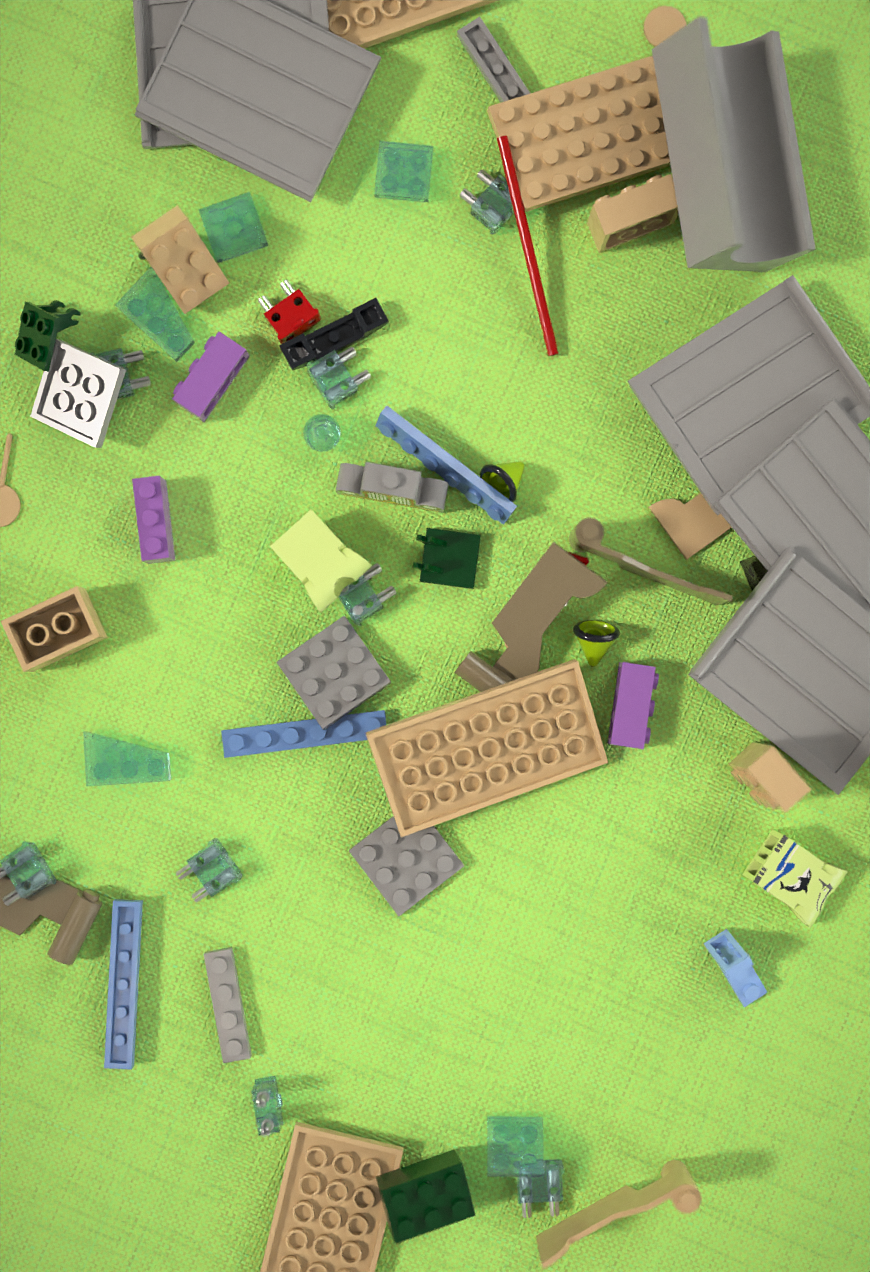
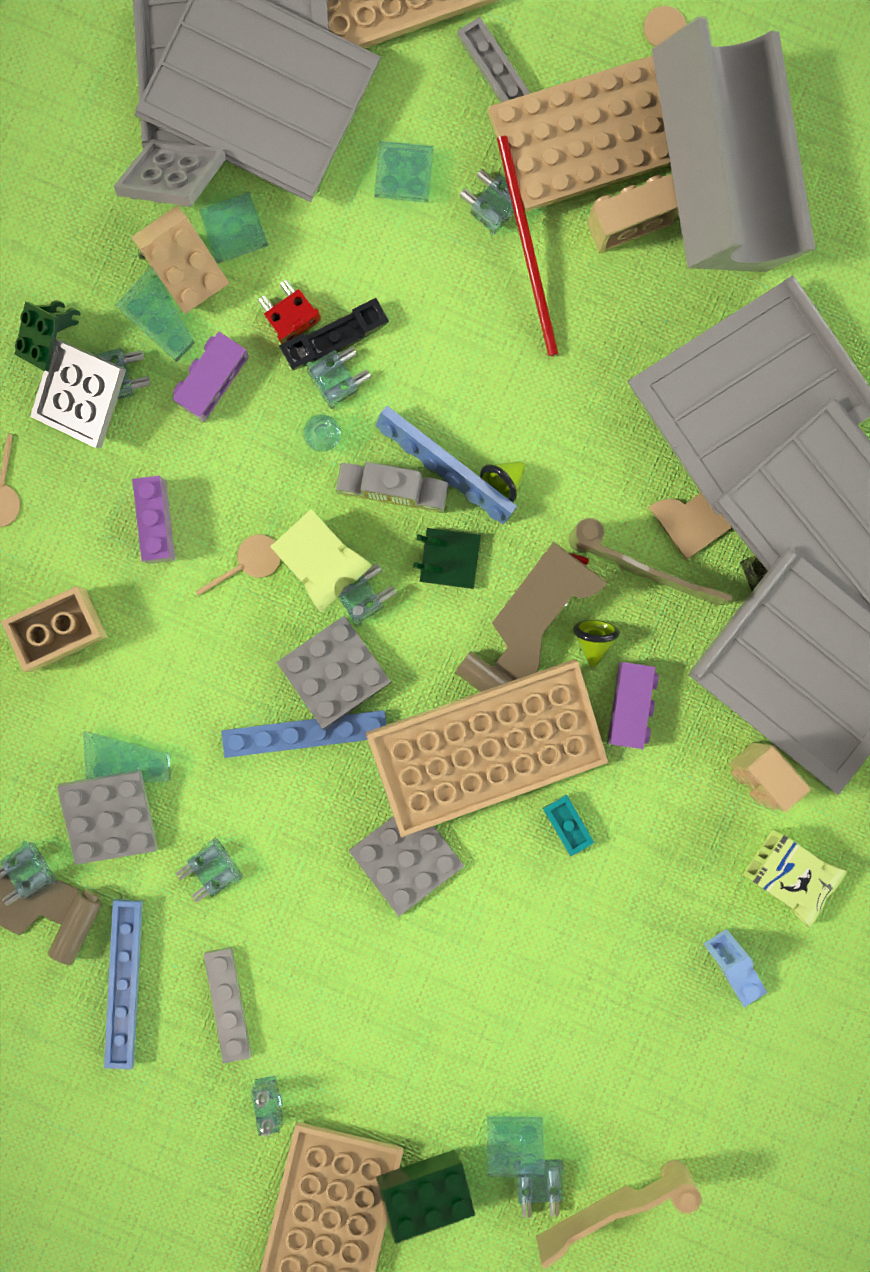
none -> light grey plate [57,770,158,865]
none -> light grey plate [114,139,226,207]
none -> tan piece [196,534,281,595]
none -> teal plate [542,794,594,856]

